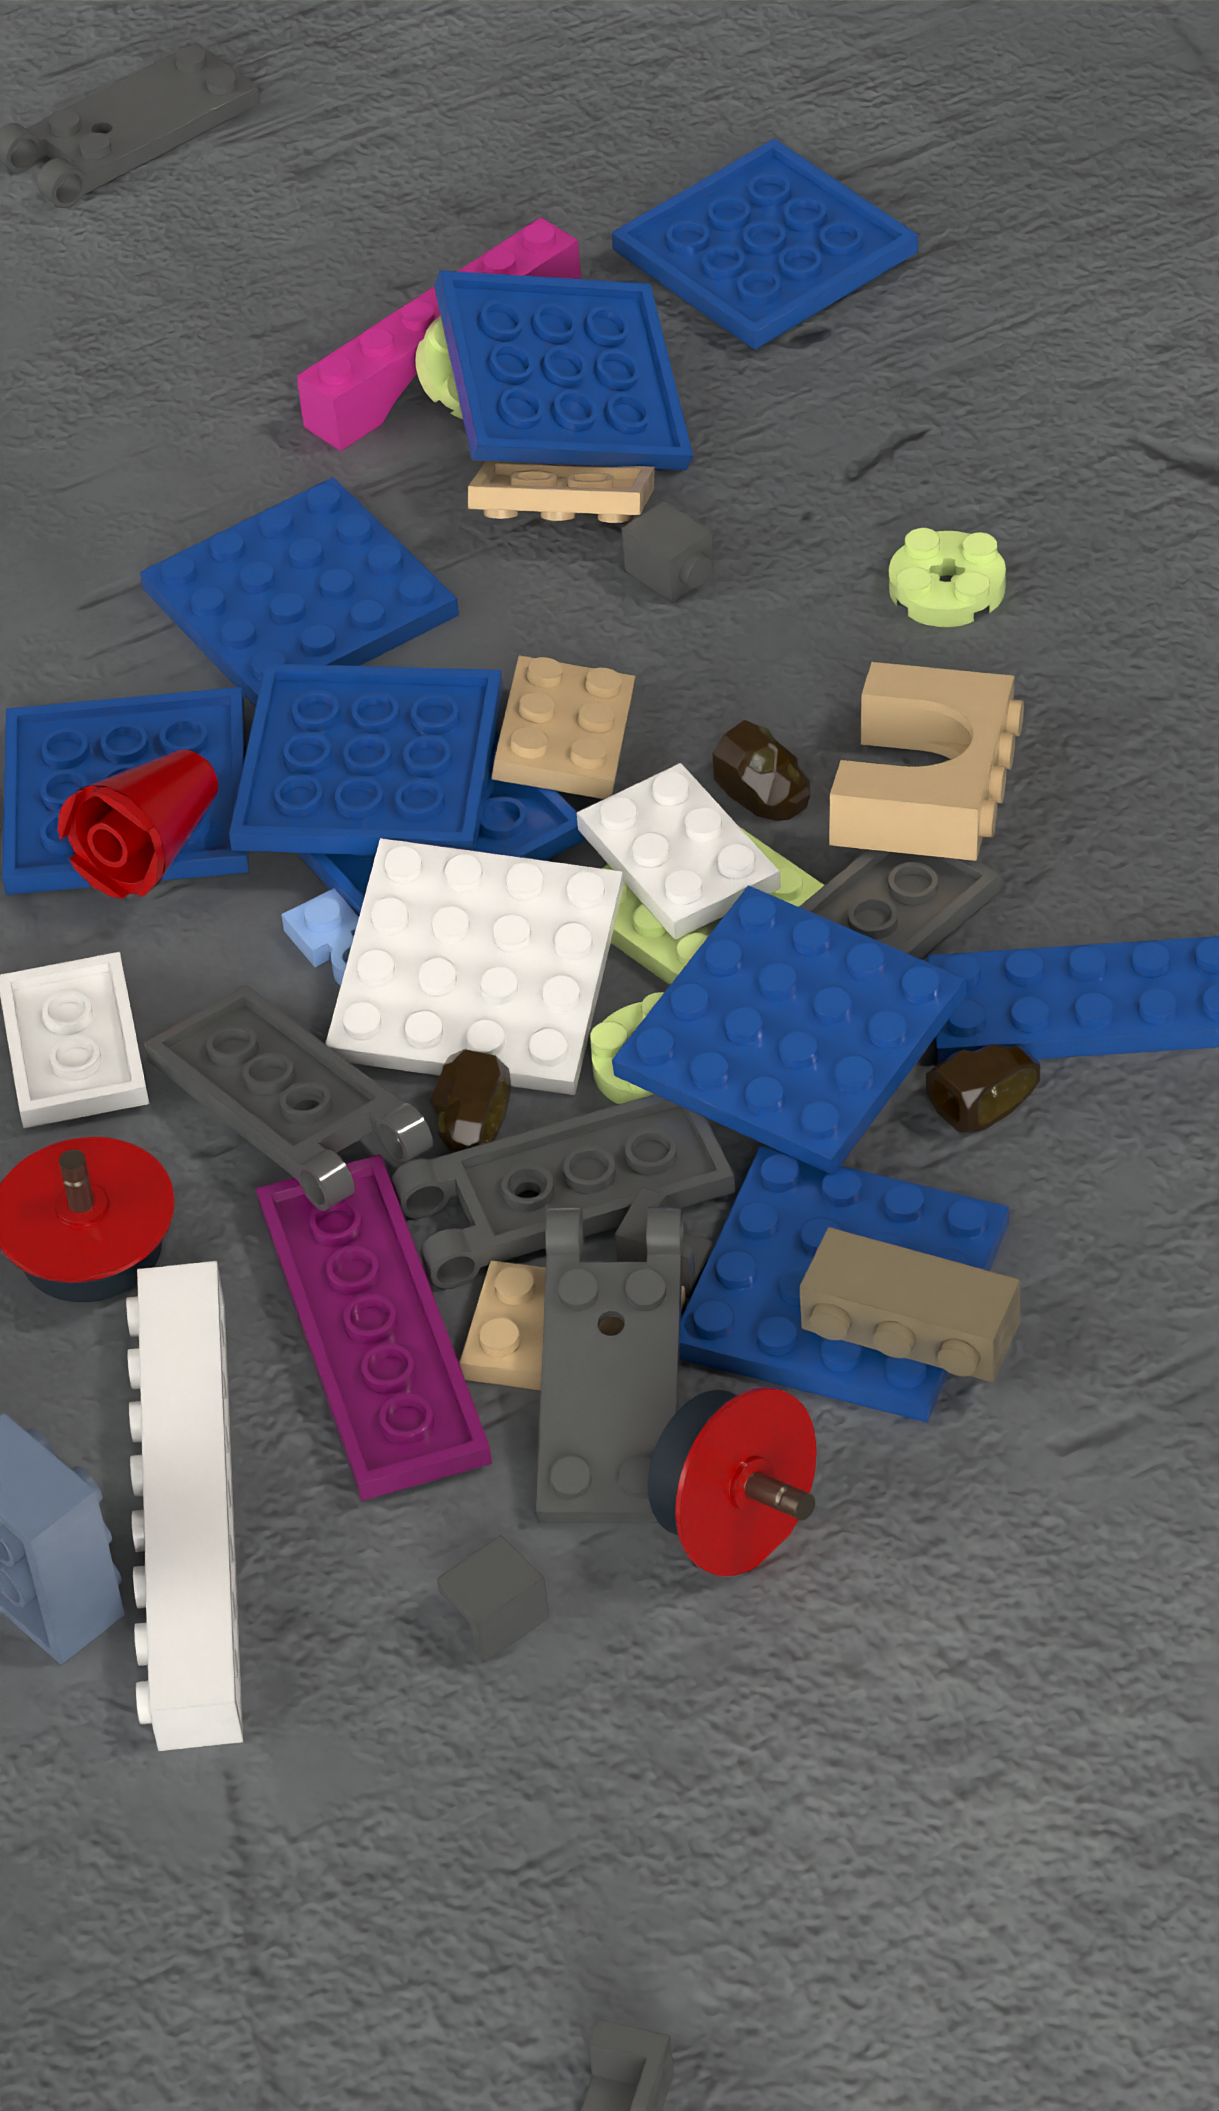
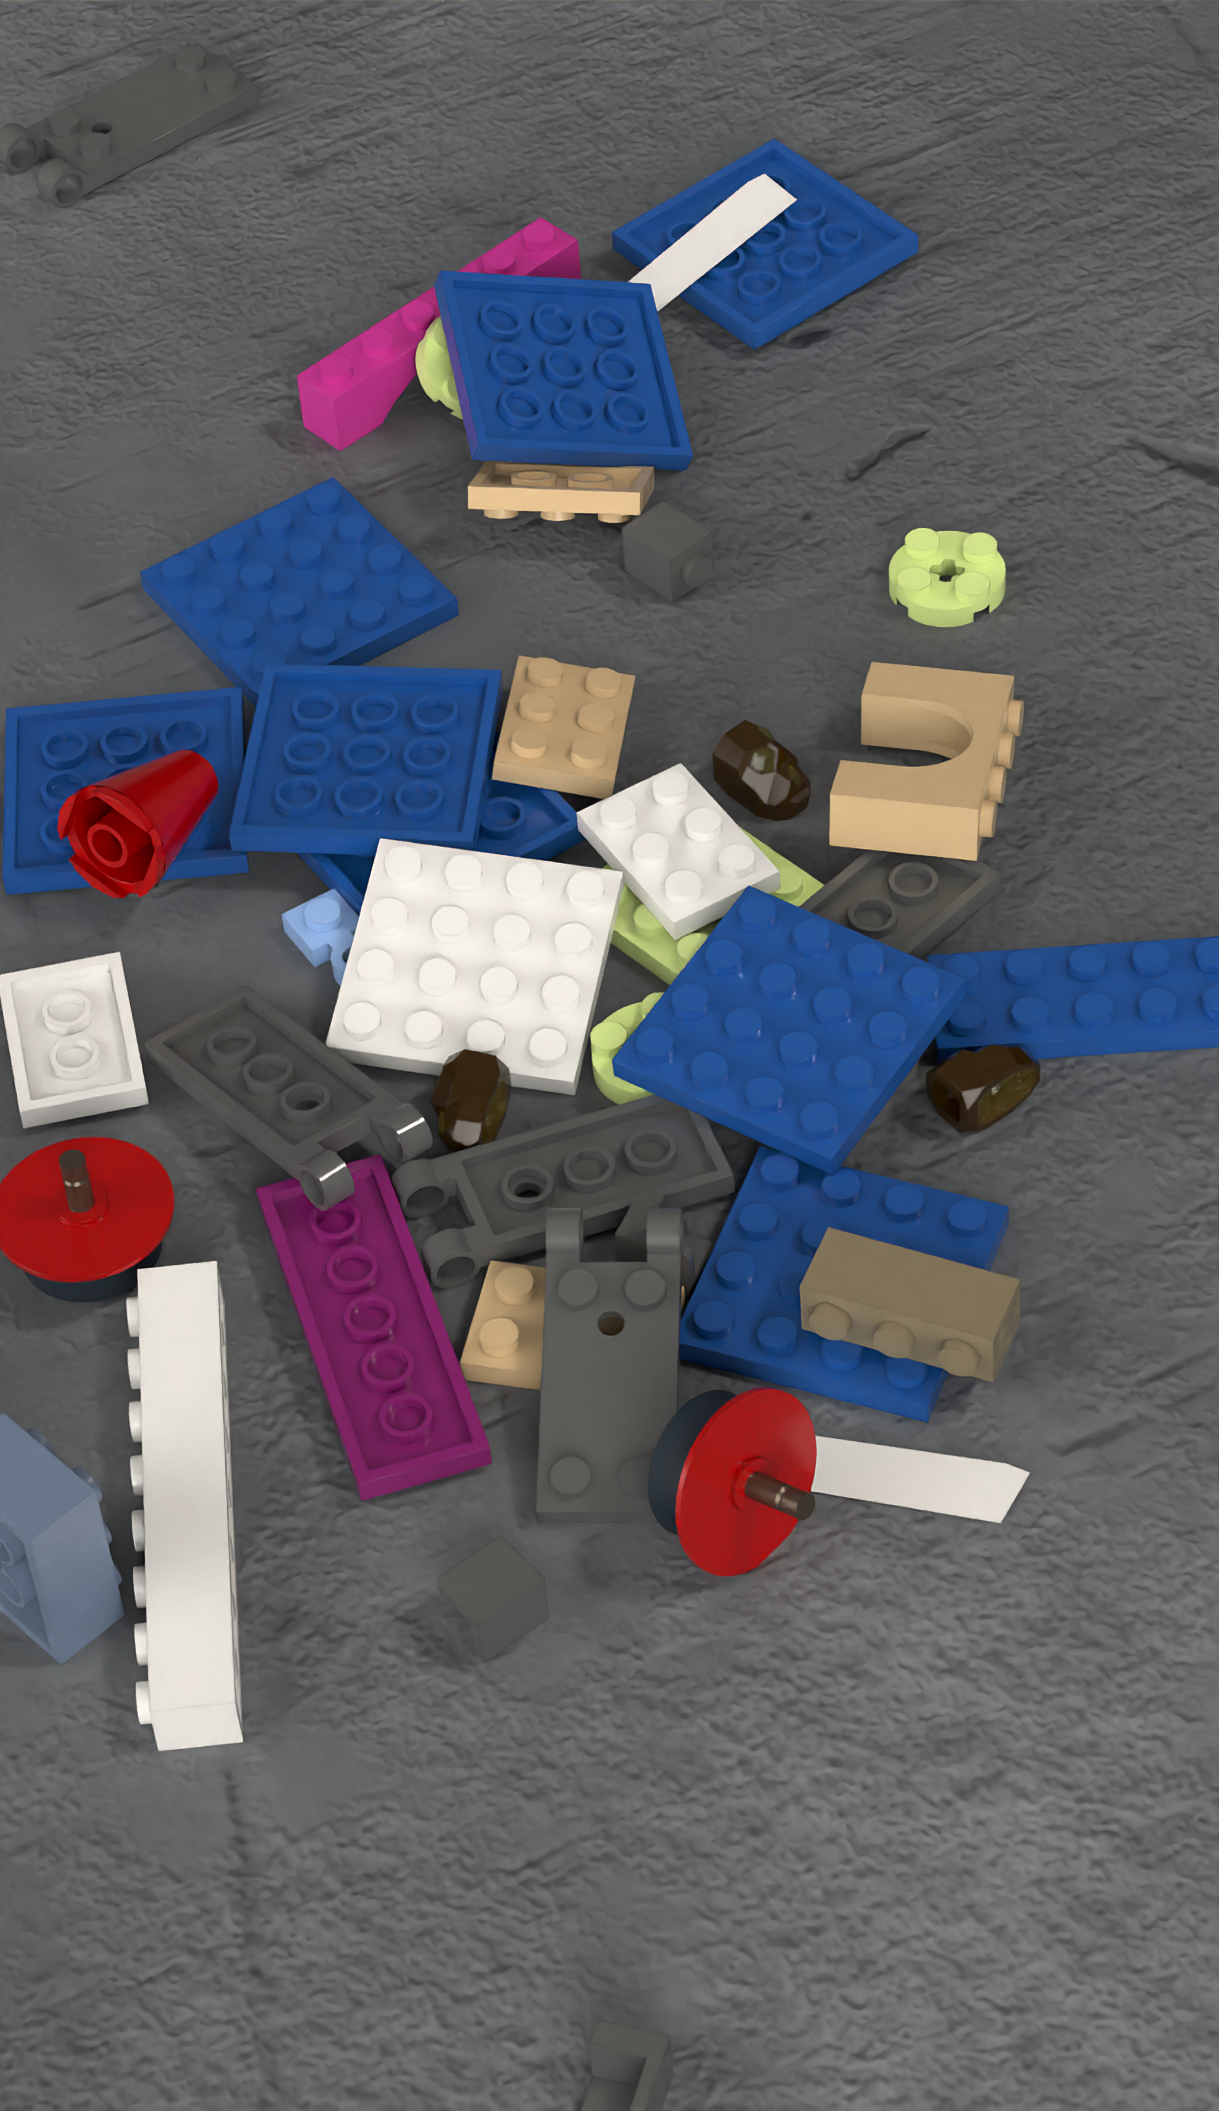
none -> white sticker [628,174,797,312]
none -> white sticker [811,1436,1030,1523]

